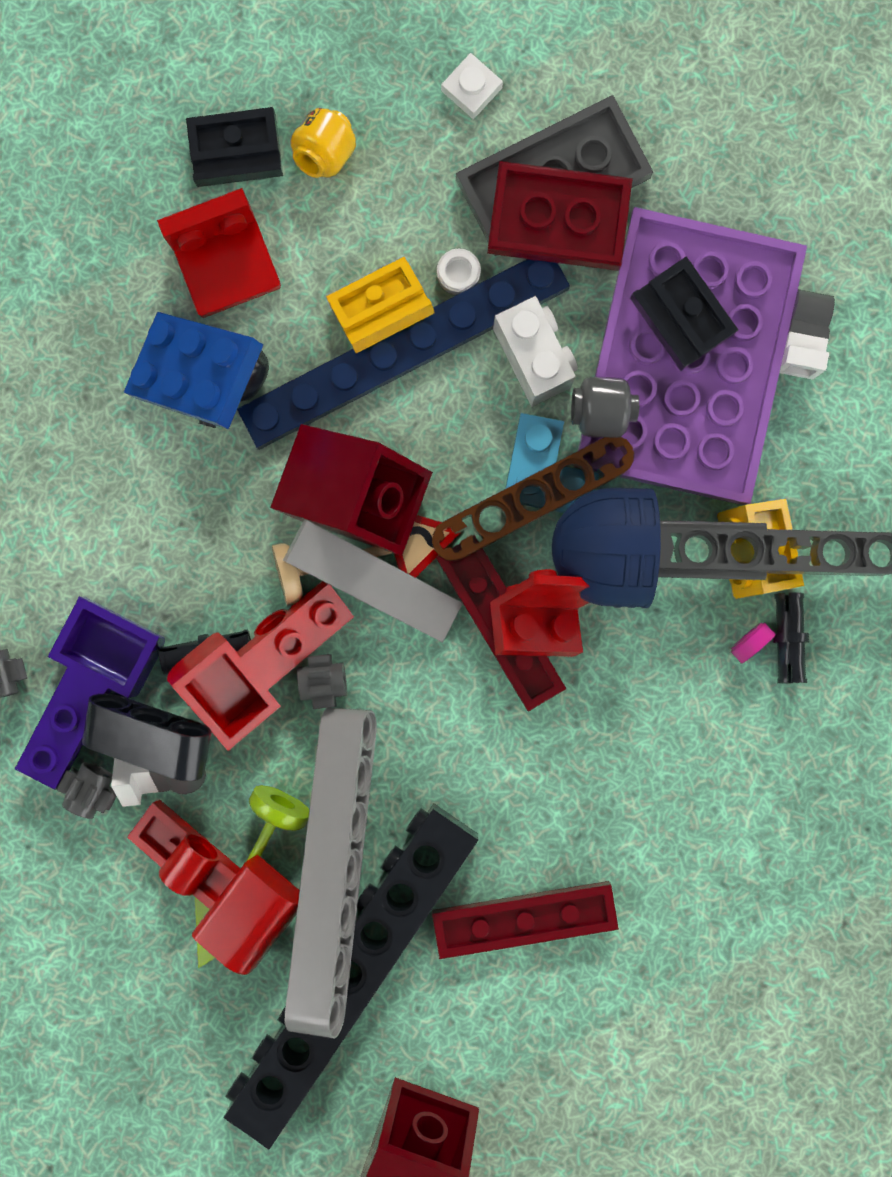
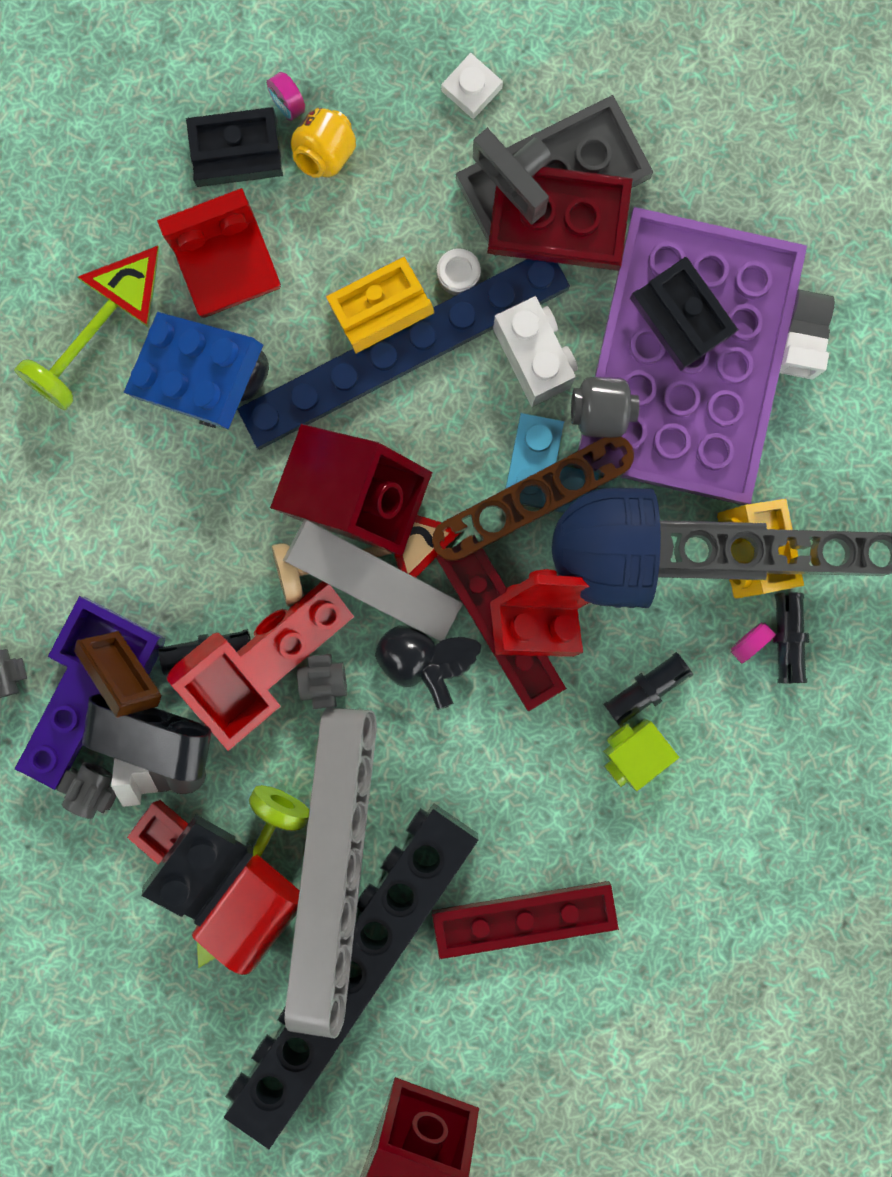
none -> lime piece [14,246,159,410]
none -> reddish brown tile [74,631,162,718]
none -> black plate [141,814,253,927]
none -> dark pink tile [266,72,305,121]
none -> black piece [375,626,481,711]
none -> dark grey tile [473,127,552,225]
none -> lime brick [603,719,680,791]
none -> black pin [604,652,693,727]

